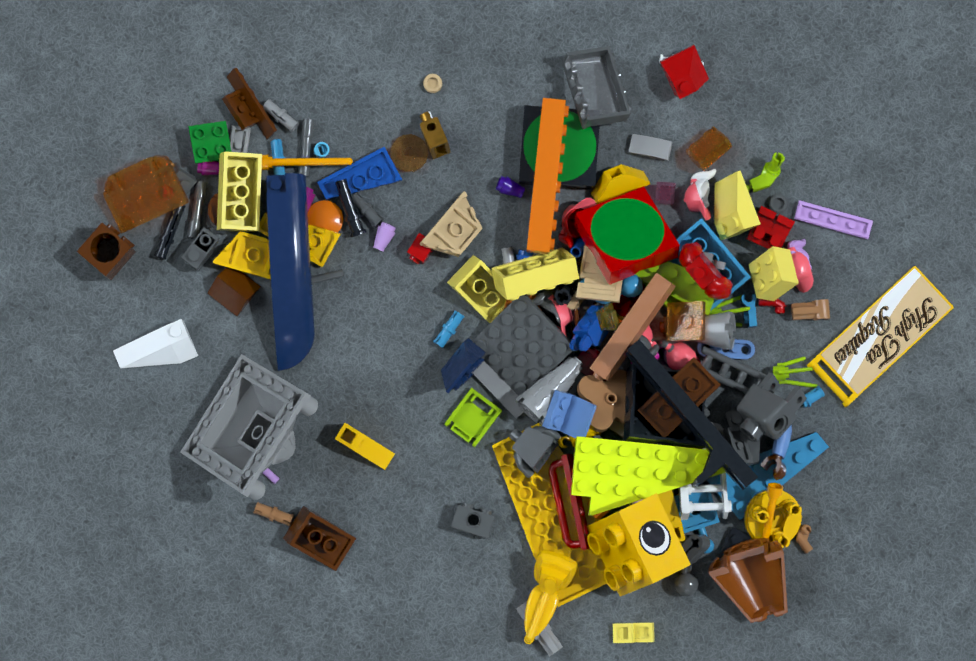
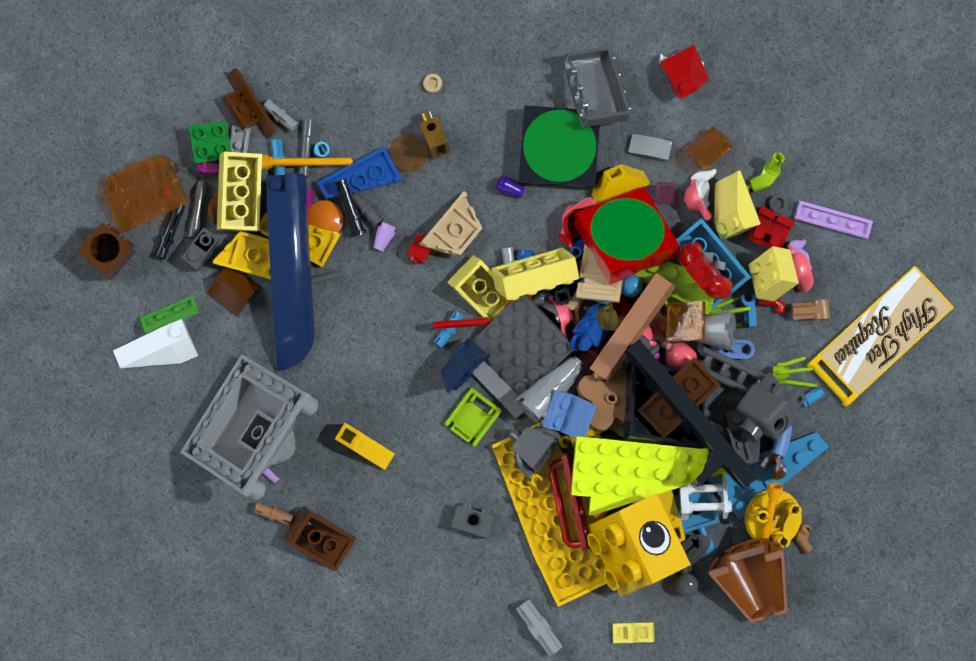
yellow piece [524,550,578,644] -> none
orange brick [526,98,569,255] -> none
none -> bright green plate [140,296,199,335]
none -> red bar [432,317,490,330]

